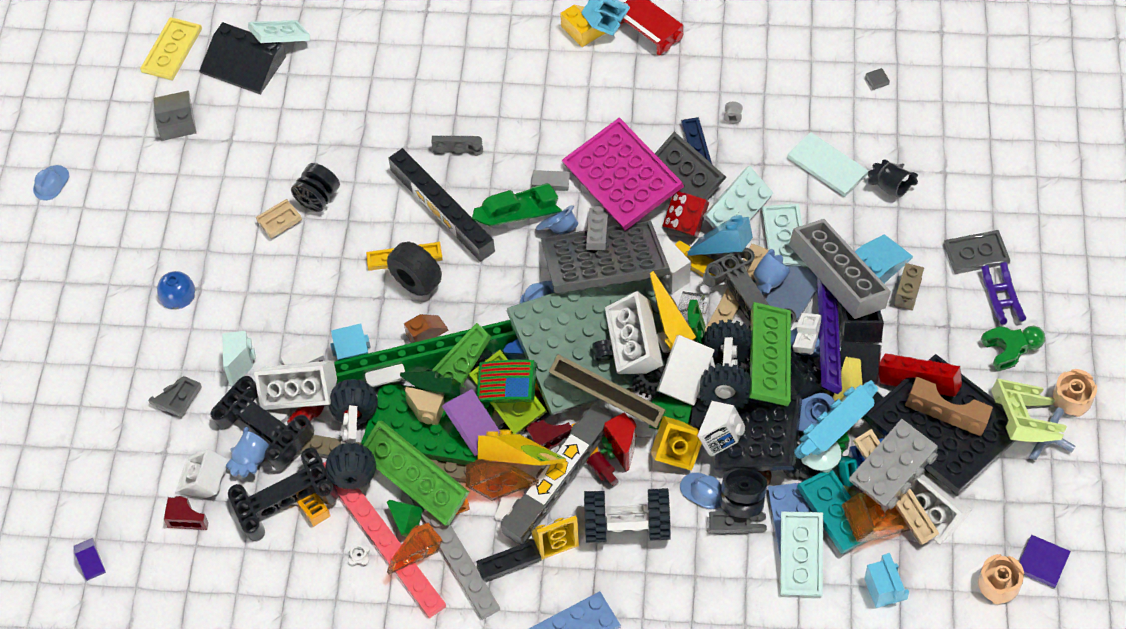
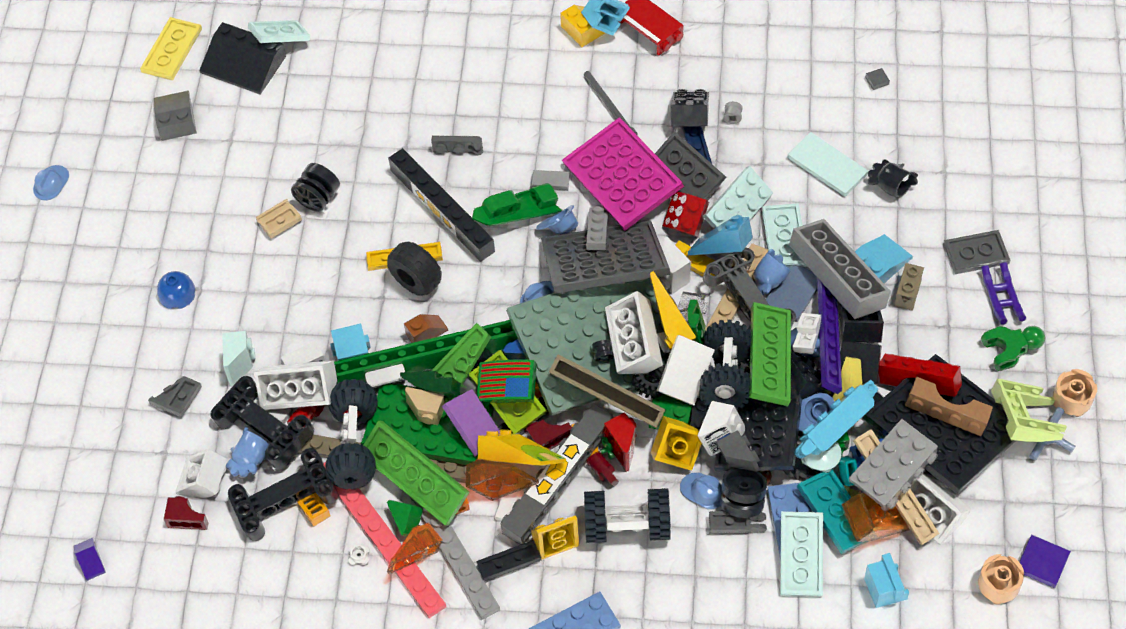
none -> dark grey bar [584,71,638,135]
none -> black slope [671,89,709,126]
none -> dark grey slope [717,430,760,472]

